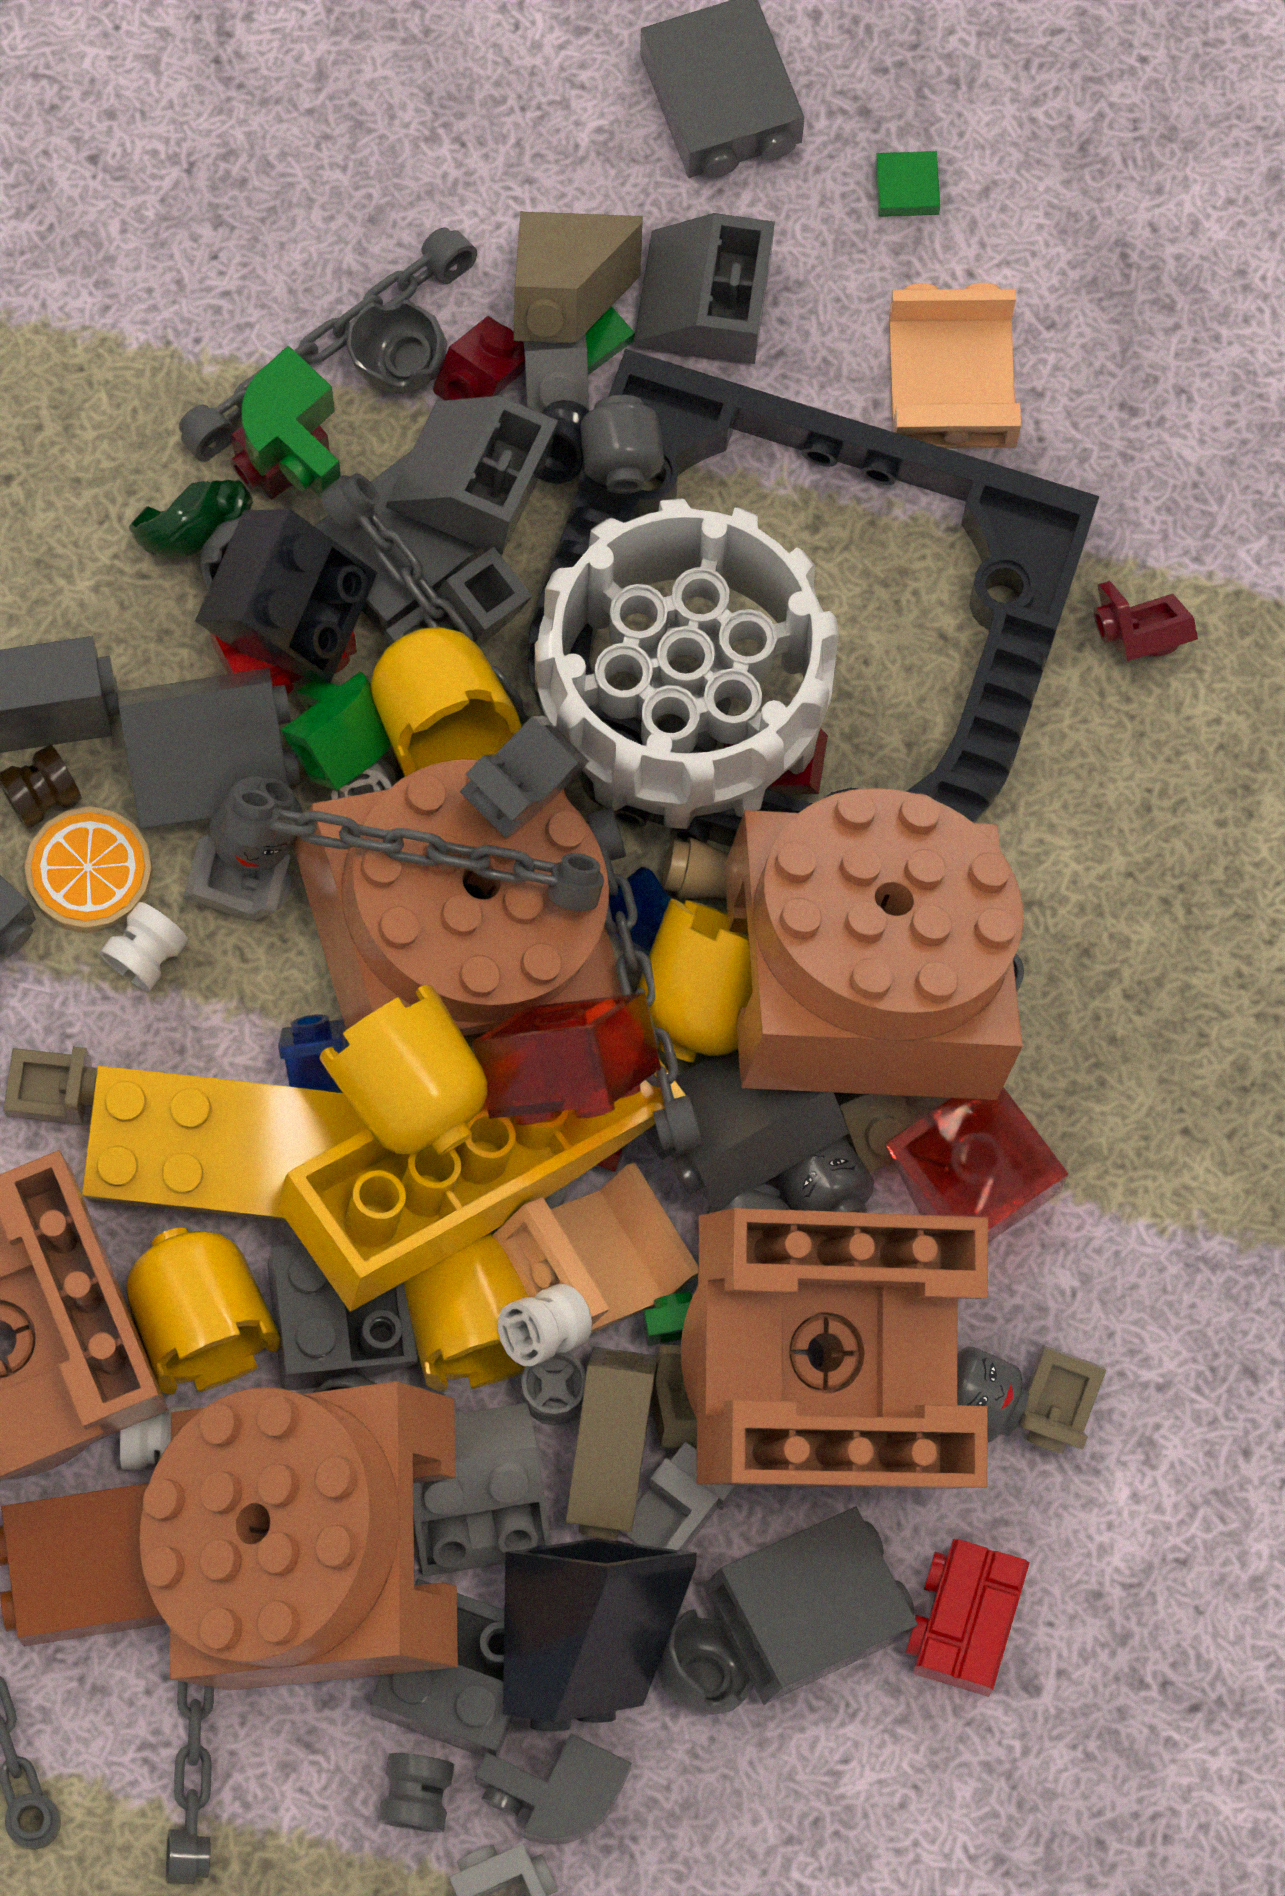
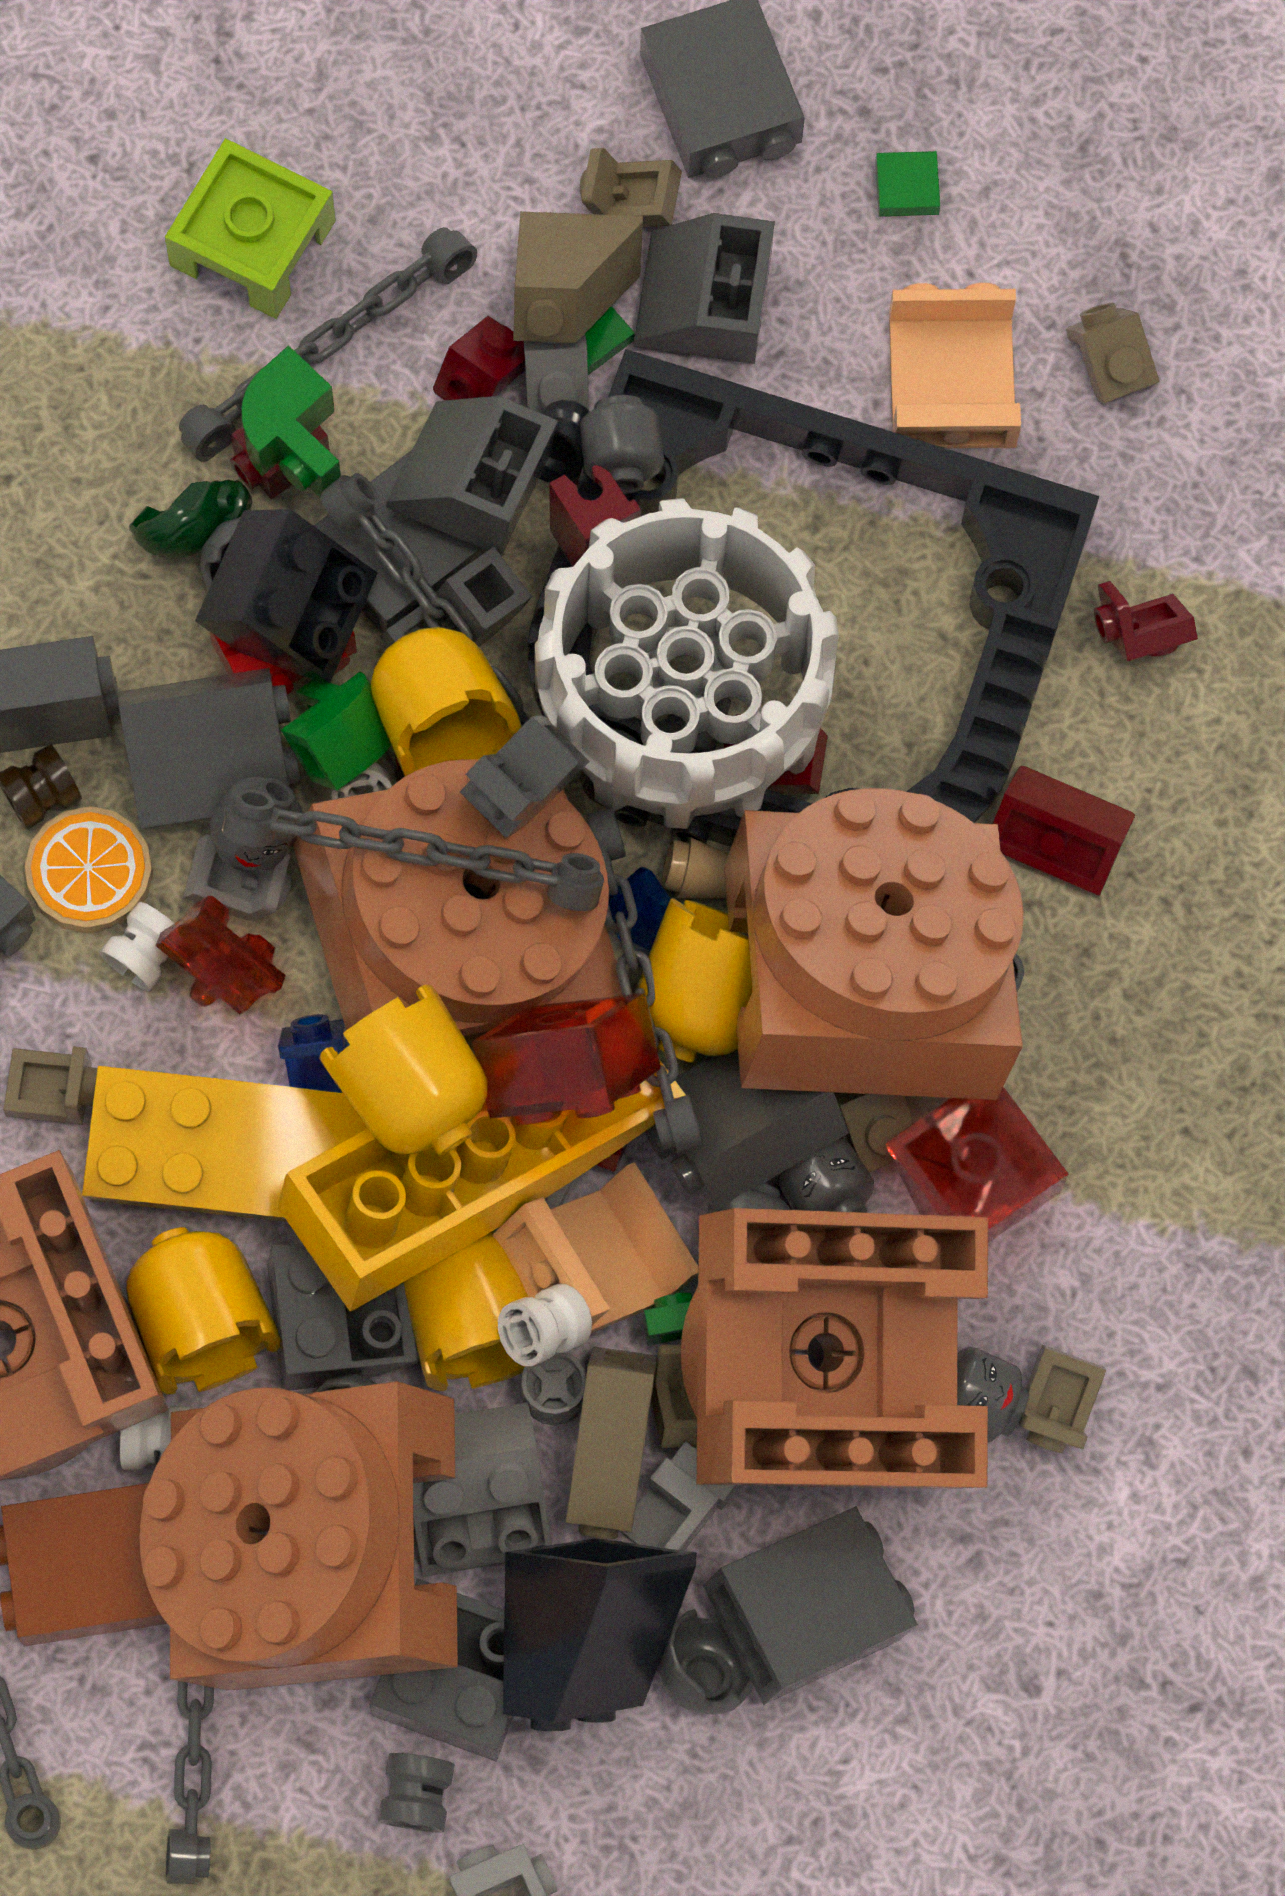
dark grey hair [346,299,447,394] -> none
dark grey brick [475,1733,632,1845] -> none
red brick [905,1539,1030,1697] -> none
none -> clear red hips [155,896,286,1015]
none -> lime panel [165,138,336,319]
none -> dark red hinge [549,465,641,566]
none -> dark tan bracket [580,148,682,227]
none -> dark red panel [992,766,1135,896]
none -> dark tan bracket [1066,302,1160,403]

